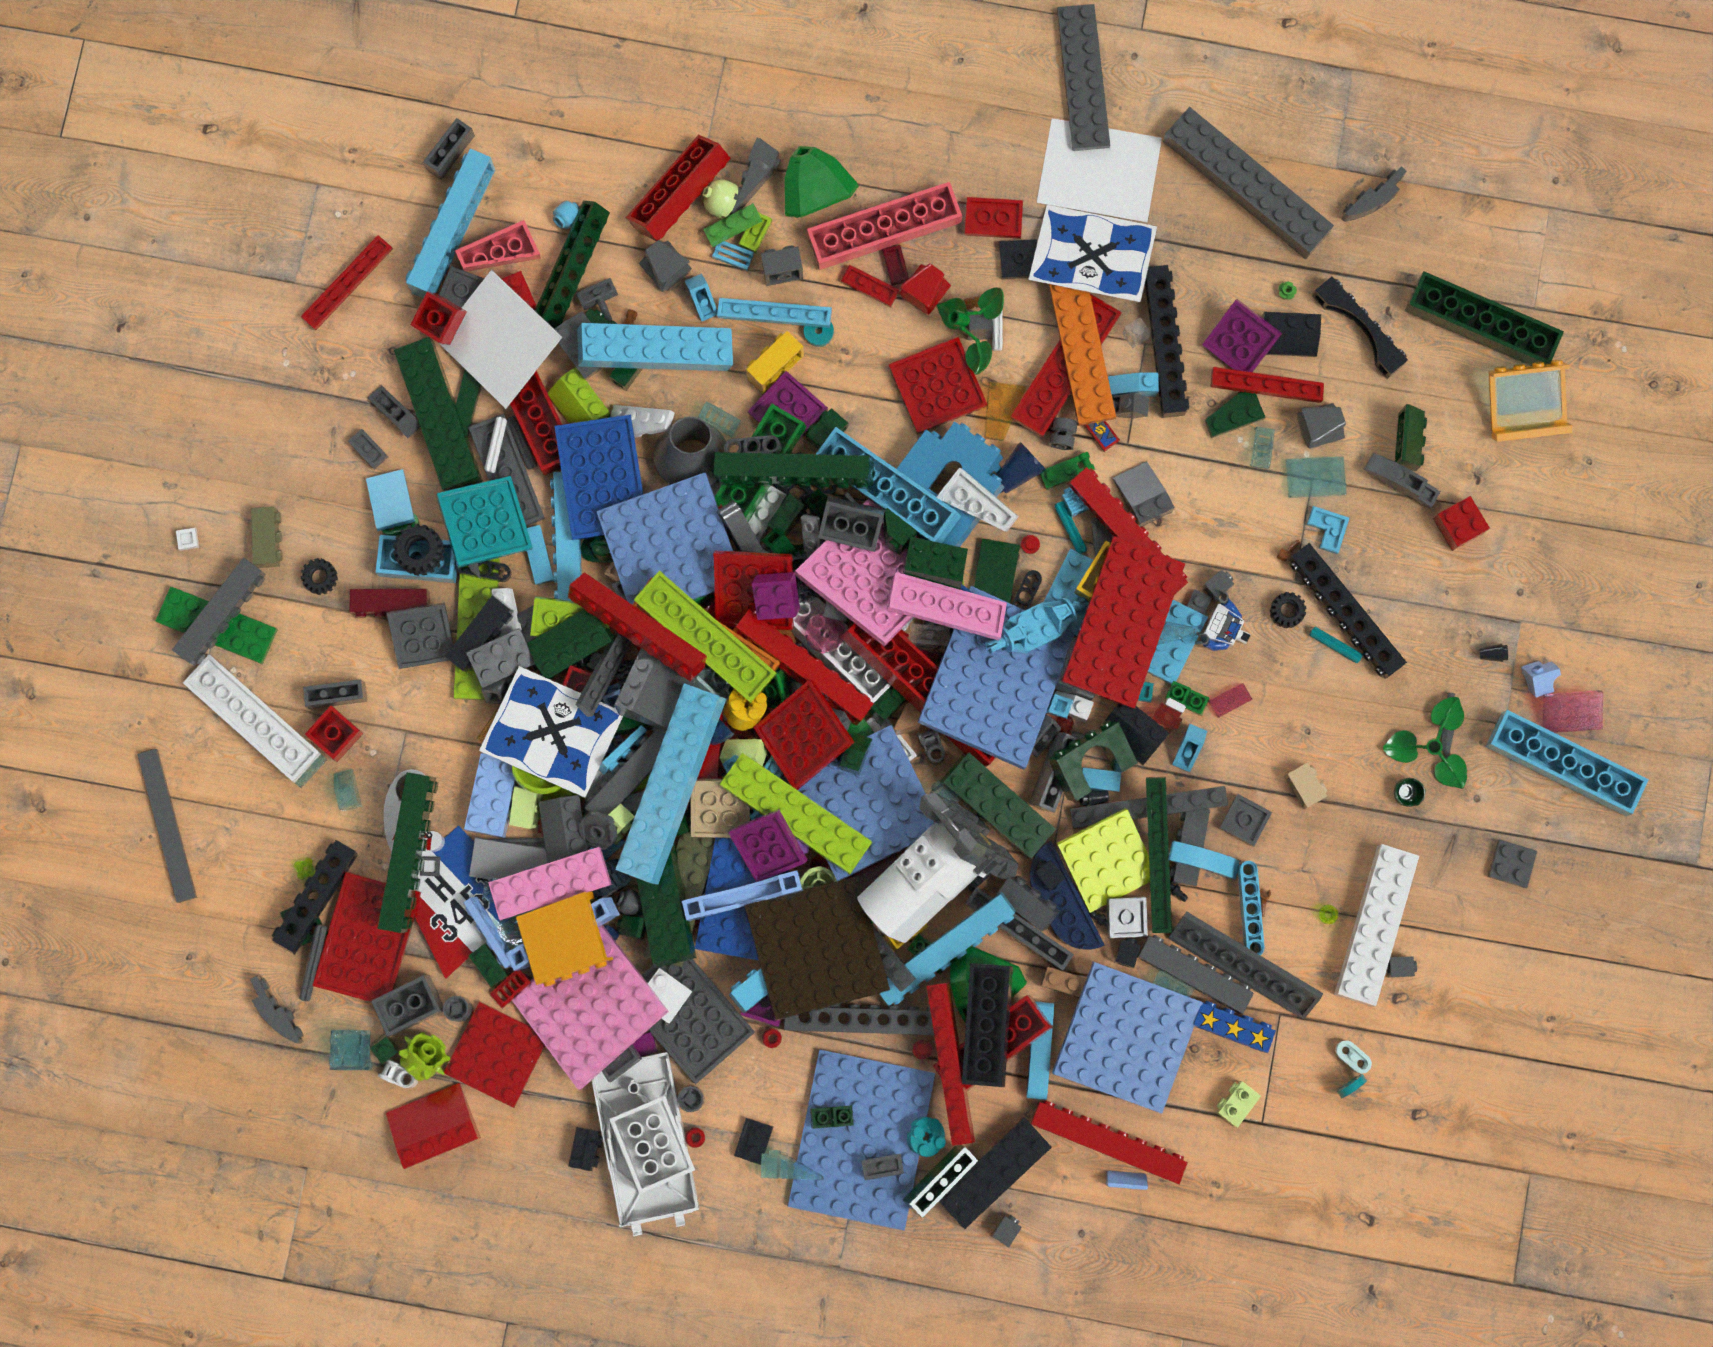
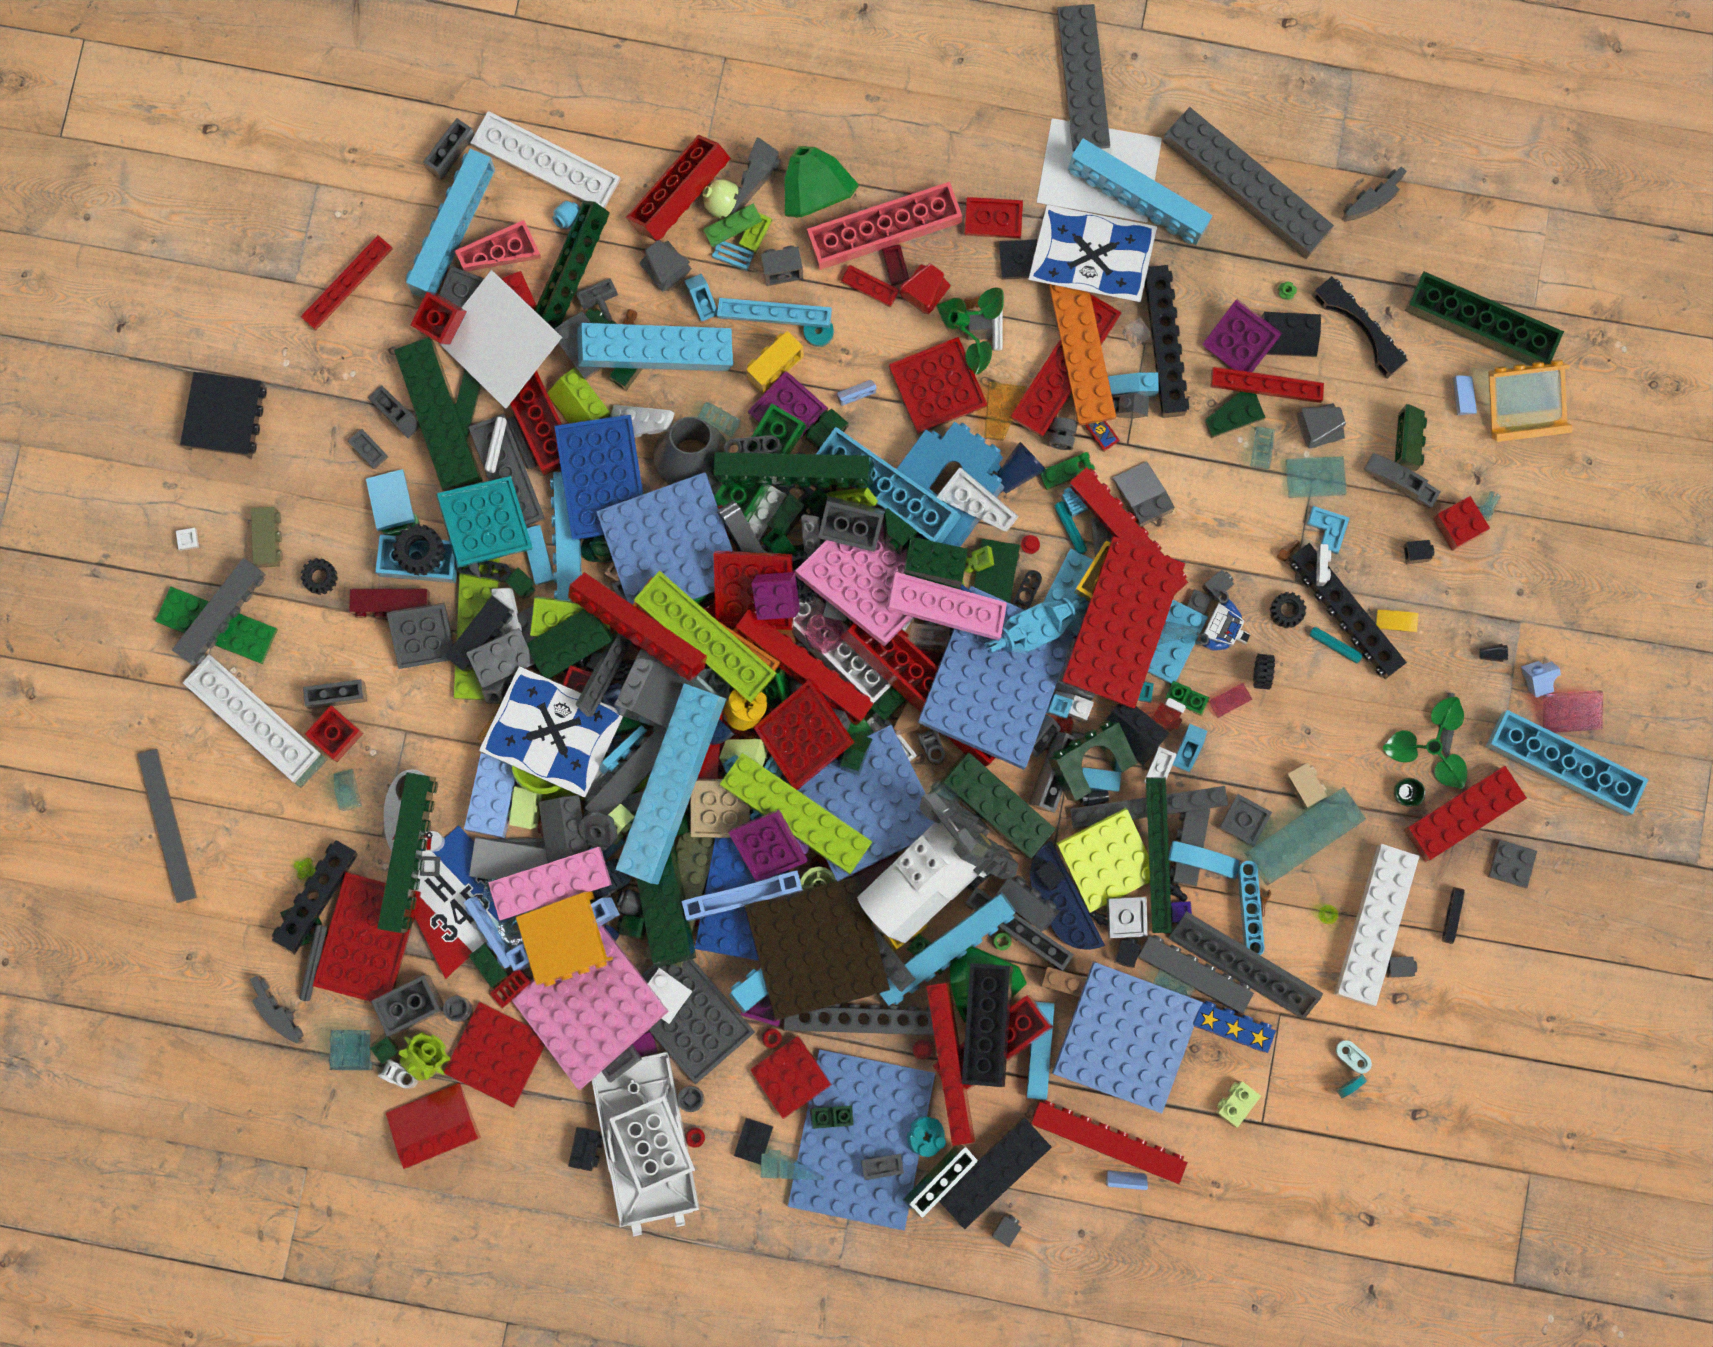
none -> black panel [180,372,267,459]
none -> white plate [470,111,621,208]
none -> dark green brick [505,567,537,600]
none -> red plate [750,1036,832,1119]
none -> lime tile [826,487,878,506]
none -> light blue slope [837,380,876,406]
none -> lime plate [964,546,994,573]
none -> bright green bush [994,933,1012,951]
none -> medium azure brick [1068,138,1213,245]
none -> white plate [1144,747,1177,784]
none -> dark purple plate [1171,901,1192,923]
none -> clear light blue brick [1245,787,1366,885]
none -> black tyre [1253,654,1275,690]
none -> white plate [1316,544,1331,586]
none -> yellow slope [1376,610,1419,632]
none -> black brick [1403,540,1435,564]
none -> red brick [1404,766,1527,862]
none -> black beam [1442,887,1465,944]
none -> light blue slope [1453,375,1477,416]
none -> clear light blue pin [1479,491,1501,521]

